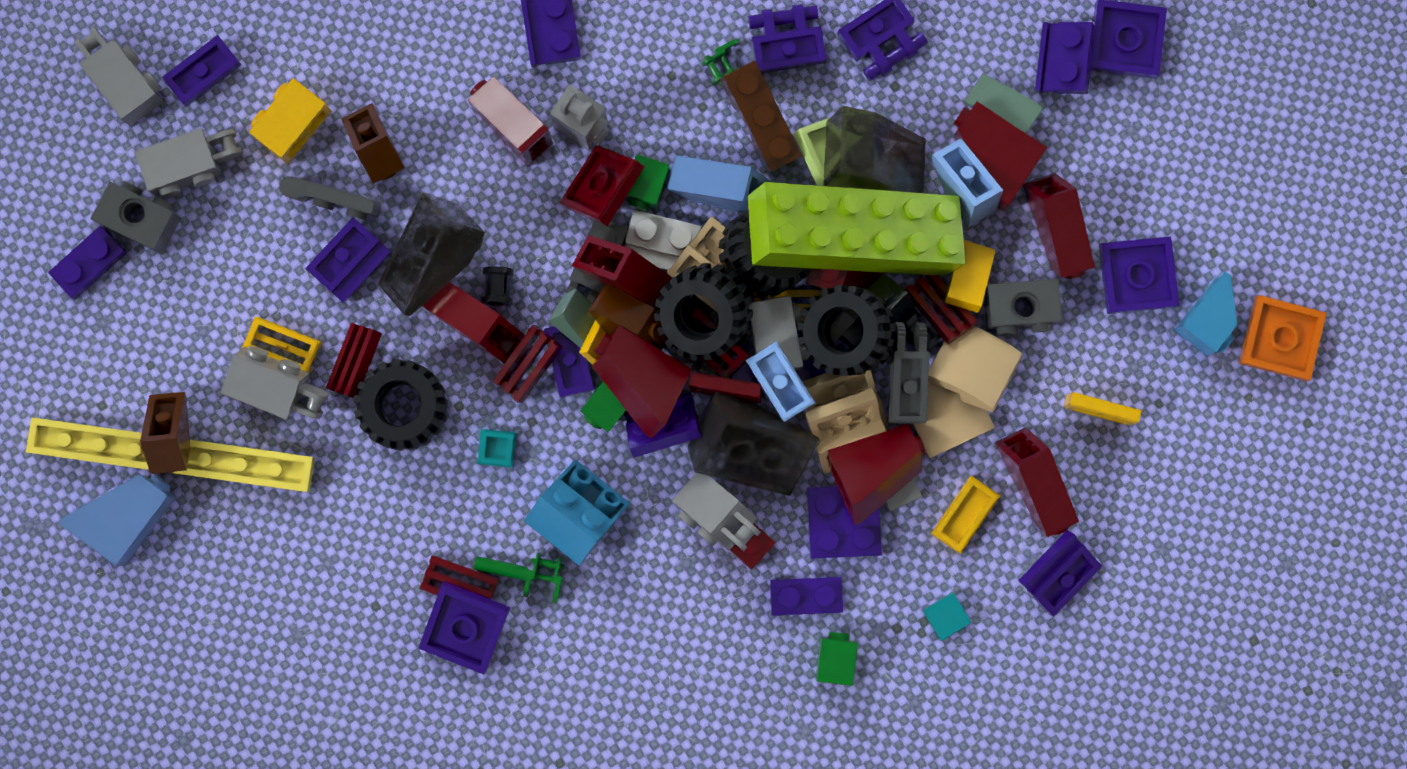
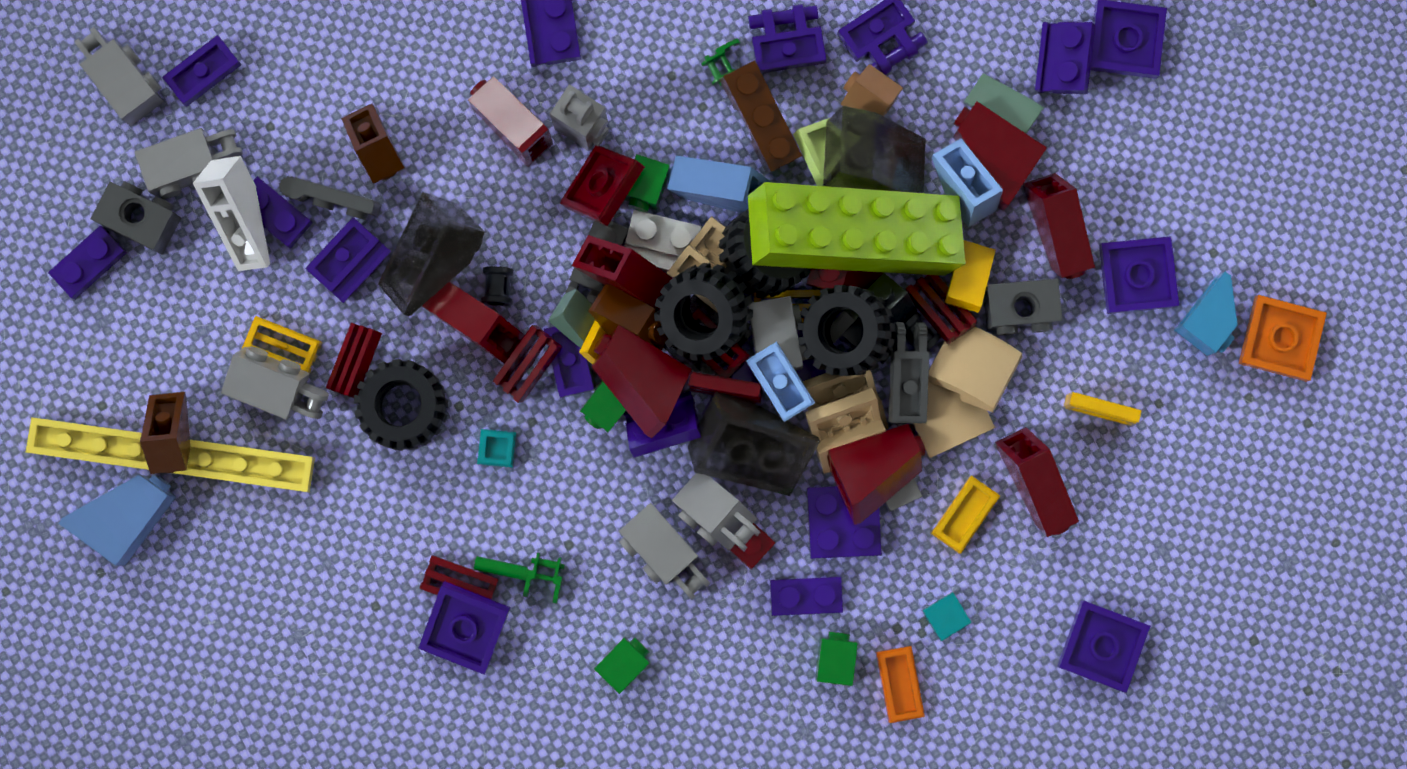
yellow brick [249,78,332,164] -> none
dark azure slope [524,459,630,565] -> none
dark purple plate [1018,530,1102,617] -> none
none -> white slope [193,156,270,271]
none -> dark purple plate [253,176,313,249]
none -> green brick [594,637,650,694]
none -> light grey brick [619,503,710,600]
none -> medium nougat brick [841,64,903,128]
none -> orange tile [876,646,925,723]
none -> dark purple plate [1057,600,1151,693]

